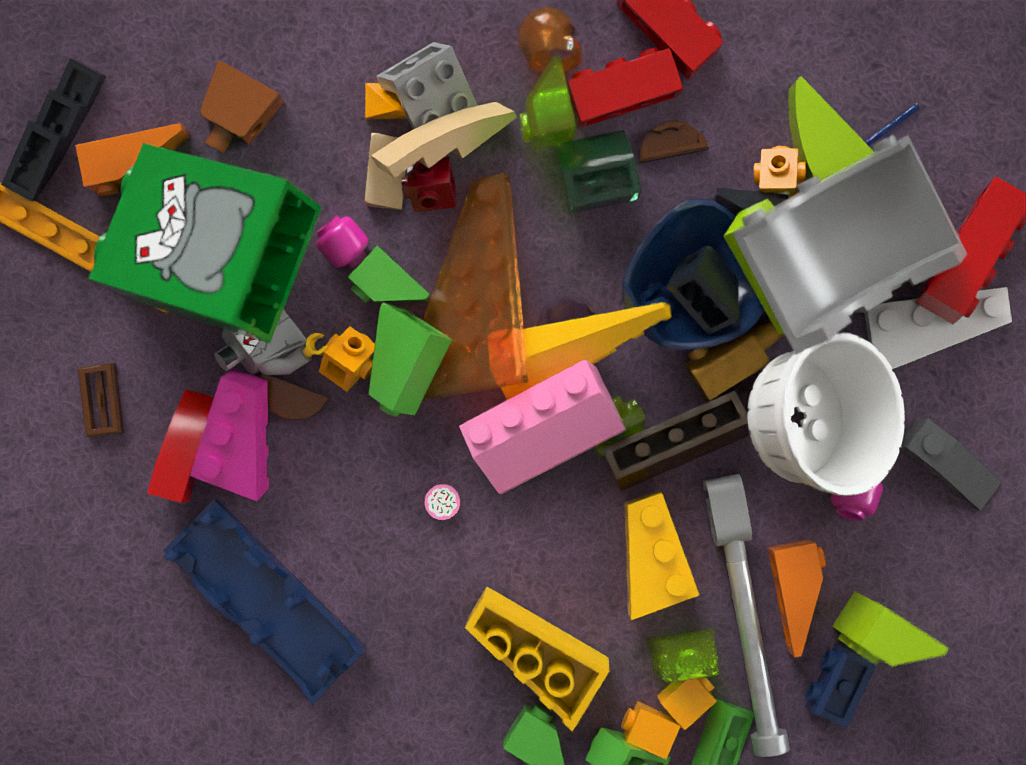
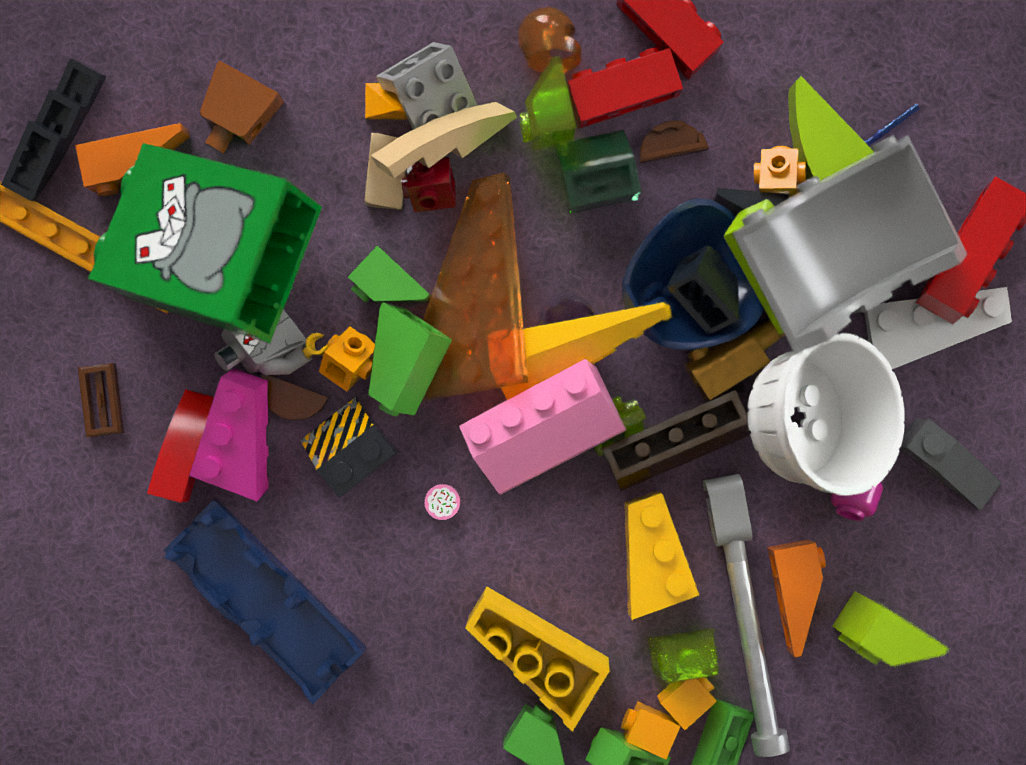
dark pink head [316,215,369,269] -> none
dark blue bracket [805,643,877,728] -> none
none -> slope [300,397,399,498]

